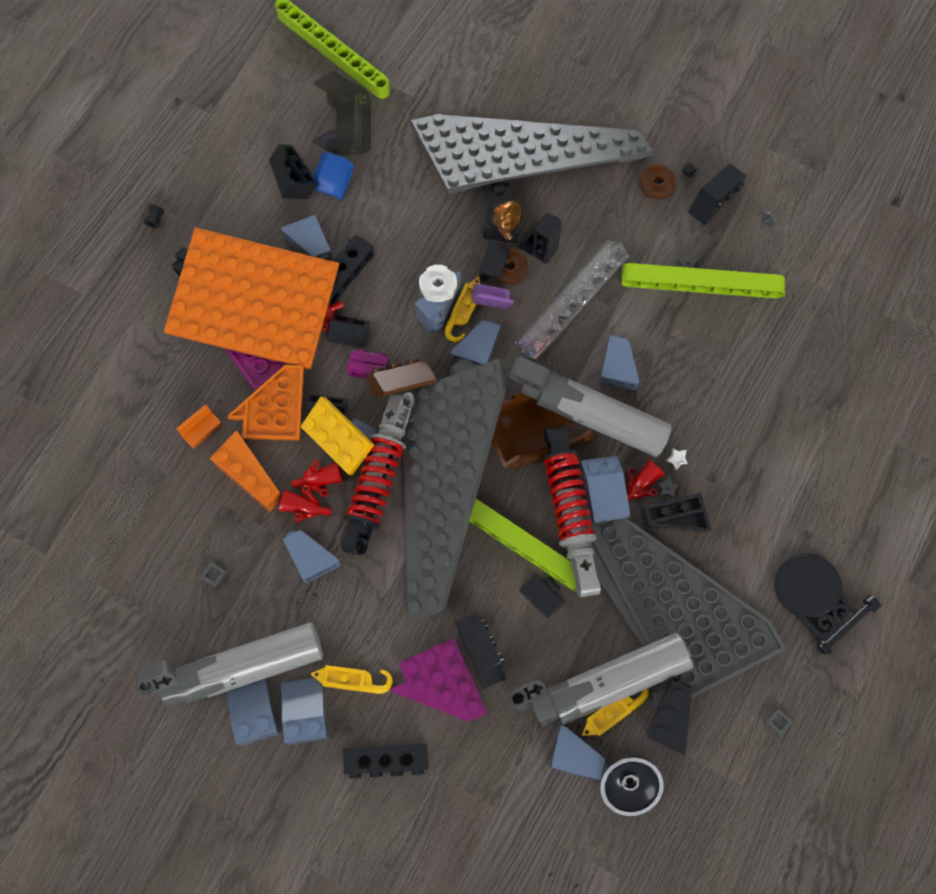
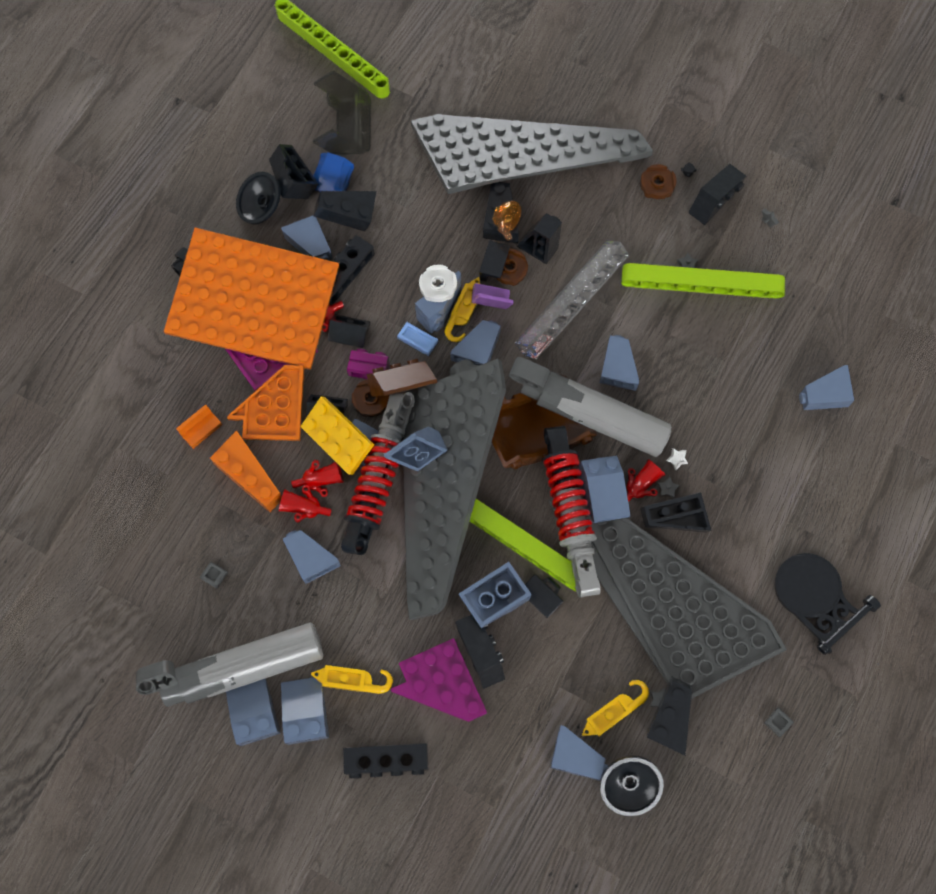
black bush [143,205,164,229] -> none
light grey piece [509,633,694,727] -> none
none -> black dish [236,171,281,225]
none -> black wedge [313,191,377,232]
none -> reddish brown plate [352,379,390,417]
none -> sand blue slope [384,427,447,471]
none -> light blue tile [397,322,438,356]
none -> sand blue slope [458,562,532,628]
none -> sand blue slope [799,365,854,410]

